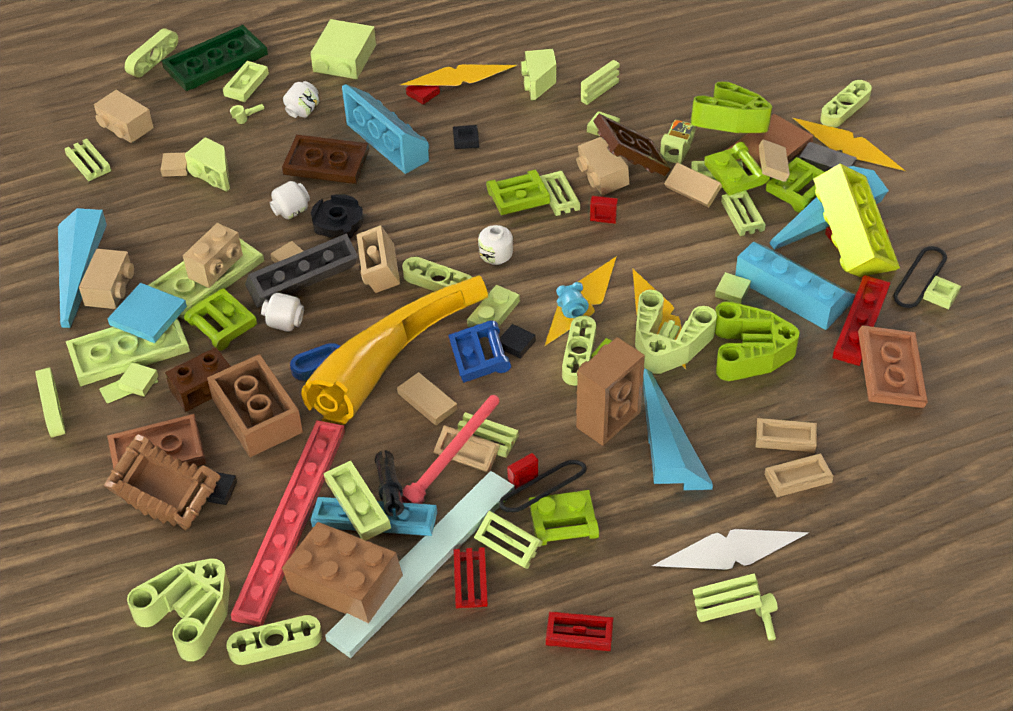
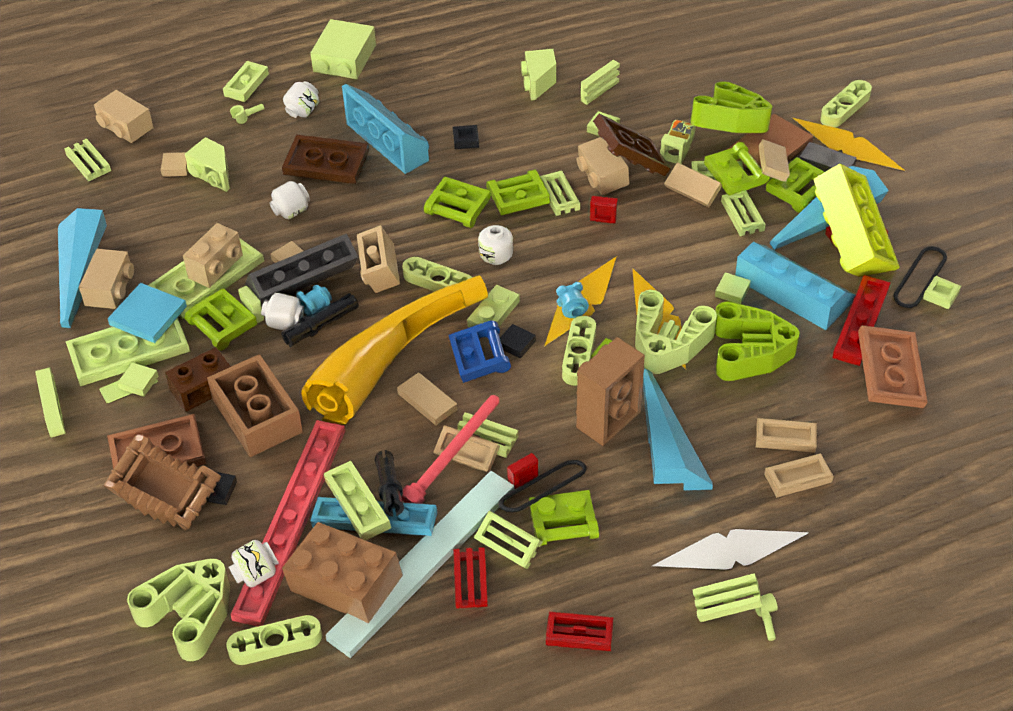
yellowish green beam [125,28,178,78] -> none
dark green plate [161,25,268,91] -> none
blue tile [290,343,340,381] -> none
black plate [311,194,364,239] -> none
yellow sticker [401,64,517,86] -> none
red tile [406,85,440,105] -> none
none -> white head [229,540,279,587]
none -> yellowish green tile [238,285,264,323]
none -> black pin [281,293,359,347]
none -> medium azure brick [296,285,332,316]
none -> lime plate [424,176,491,228]

